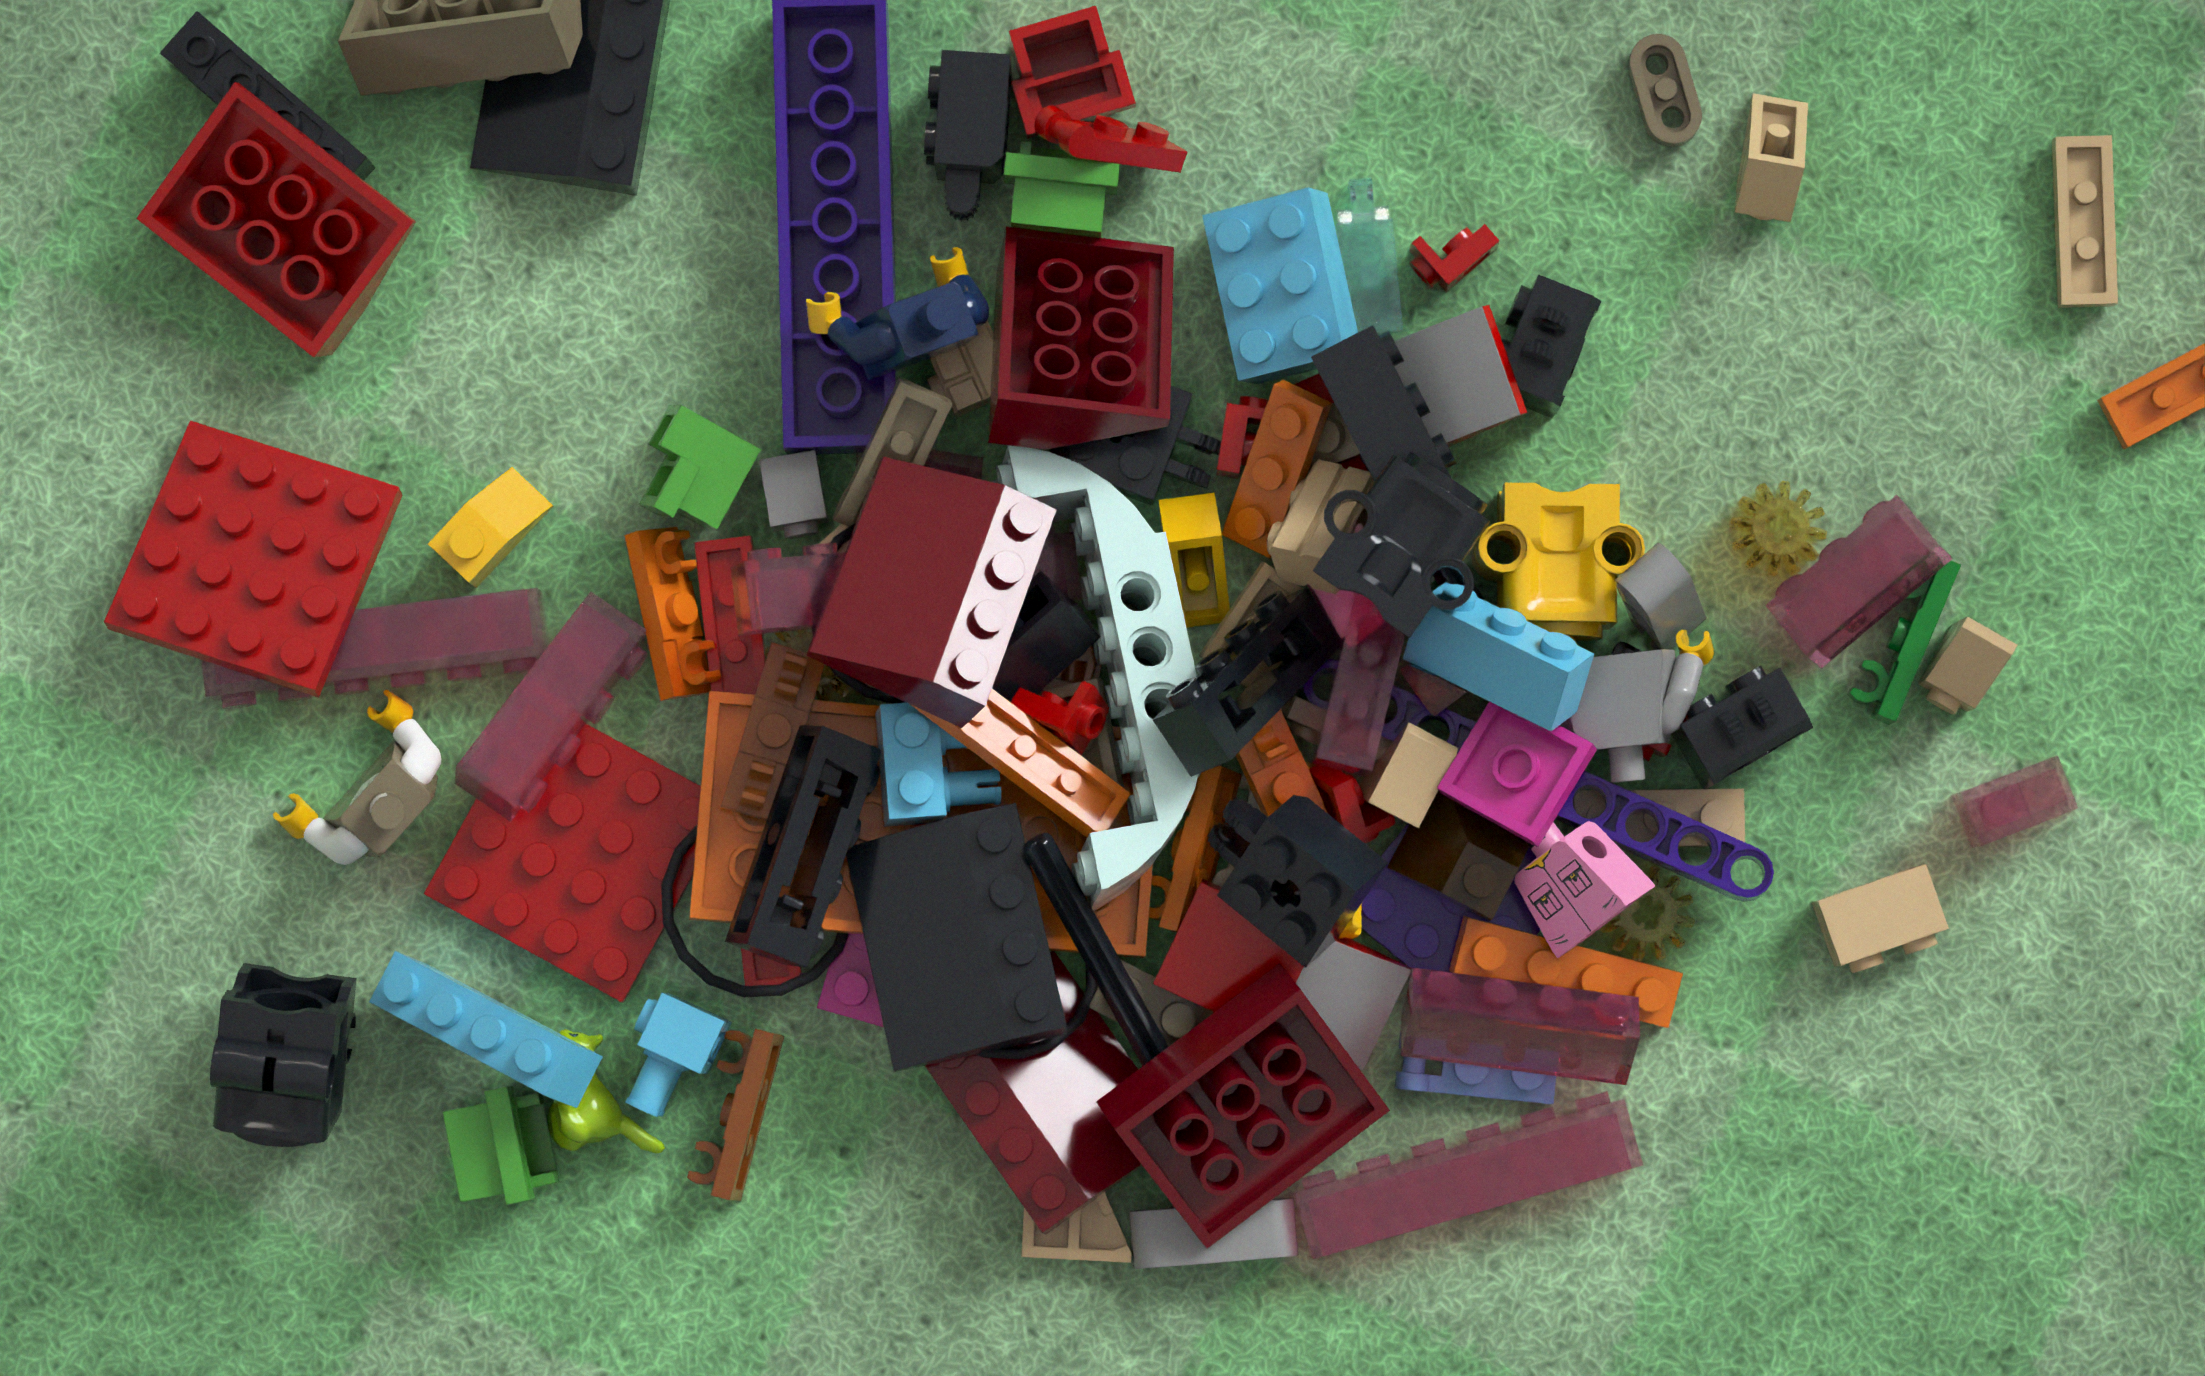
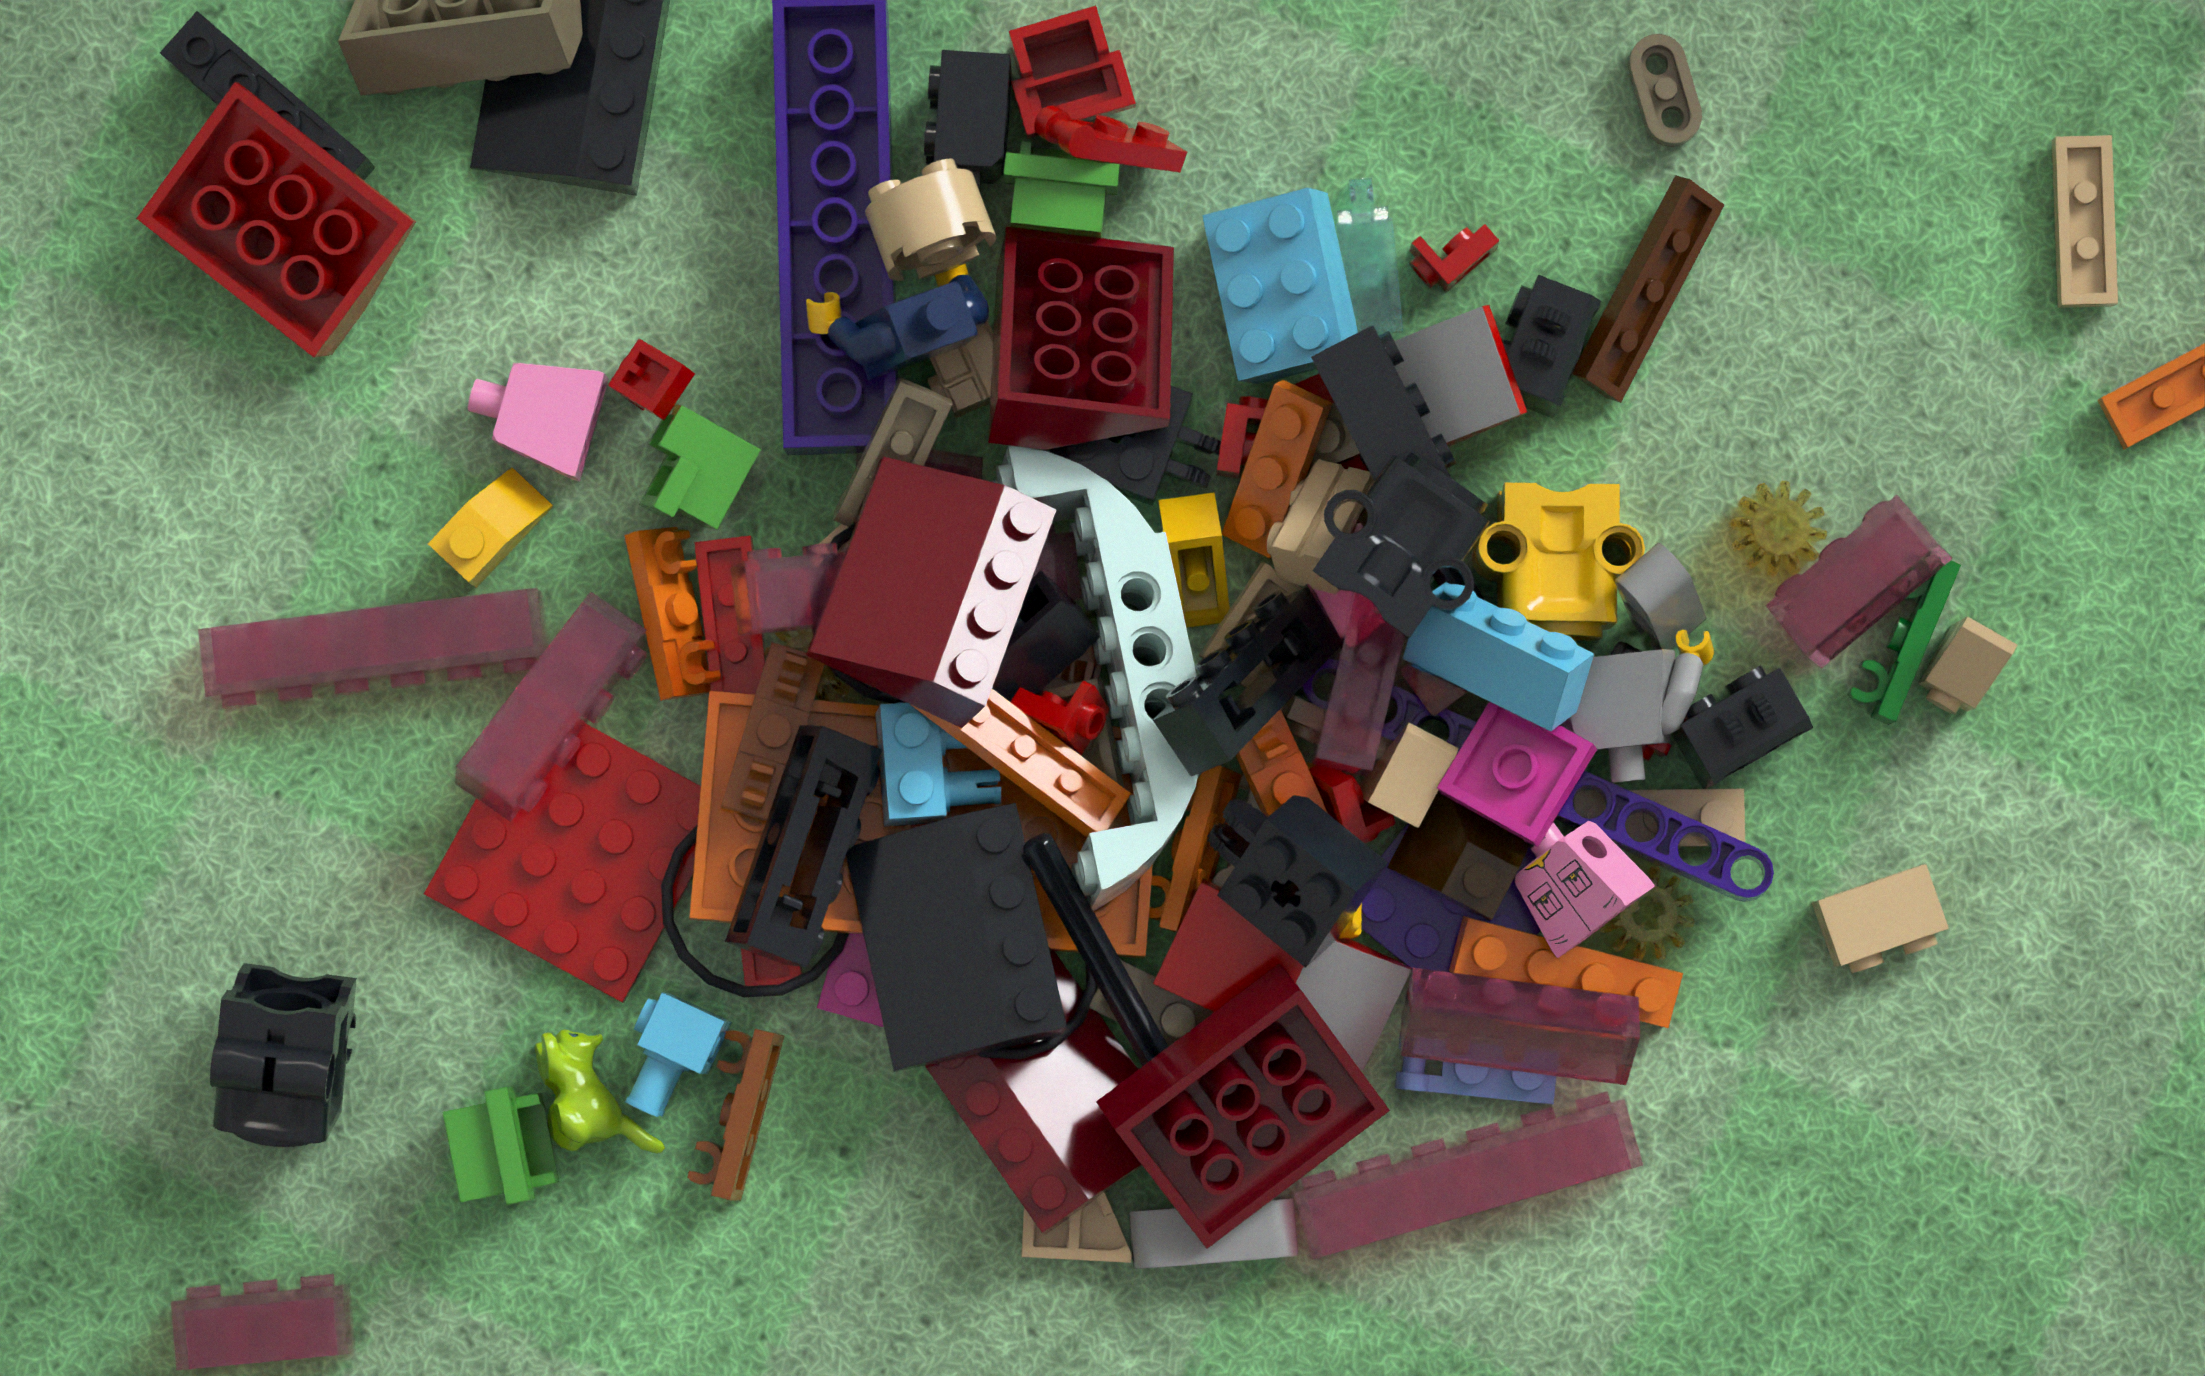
red plate [104,420,403,698] -> none
torso [273,690,441,865] -> none
medium azure brick [369,951,603,1108] -> none
light grey brick [759,450,829,539] -> none
tan slope [1735,93,1808,222] -> none
clear pink slope [1951,755,2078,848] -> none
none -> clear pink brick [171,1273,355,1370]
none -> bright pink torso [468,363,609,482]
none -> red bracket [608,339,695,421]
none -> tan brick [865,159,997,281]
none -> reddish brown plate [1572,175,1724,403]

